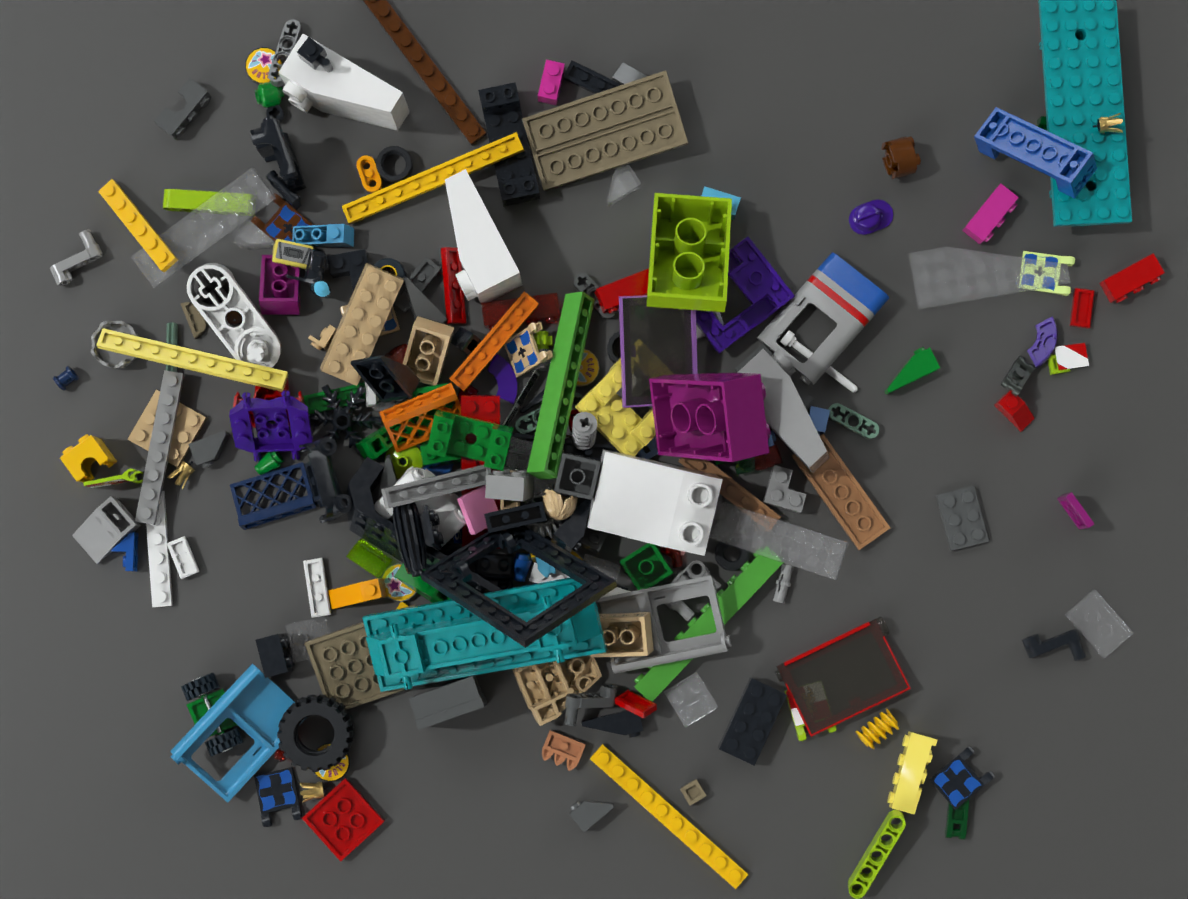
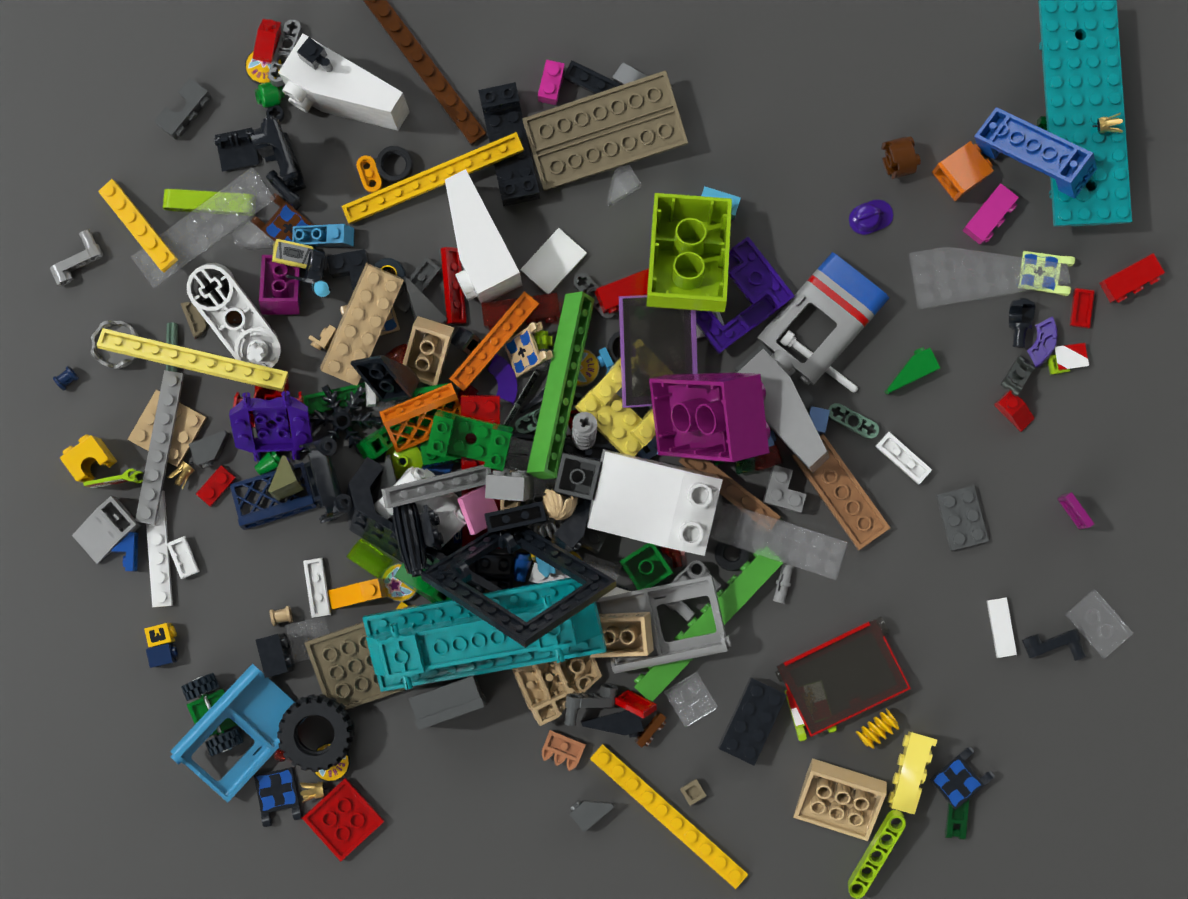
none -> yellow brick [144,623,177,647]
none -> dark blue brick [146,643,178,668]
none -> red plate [196,465,236,507]
none -> black hinge [214,127,259,172]
none -> red slope [253,19,281,63]
none -> olive slope [268,455,304,501]
none -> tan bush [270,606,293,627]
none -> white tile [520,228,587,296]
none -> dark azure plate [597,347,614,374]
none -> reddish brown plate [635,711,666,748]
none -> tan slope [793,758,887,841]
none -> white plate [875,432,932,485]
none -> orange slope [932,141,994,201]
none -> white tile [987,597,1017,658]
none -> black piece [1008,298,1035,348]

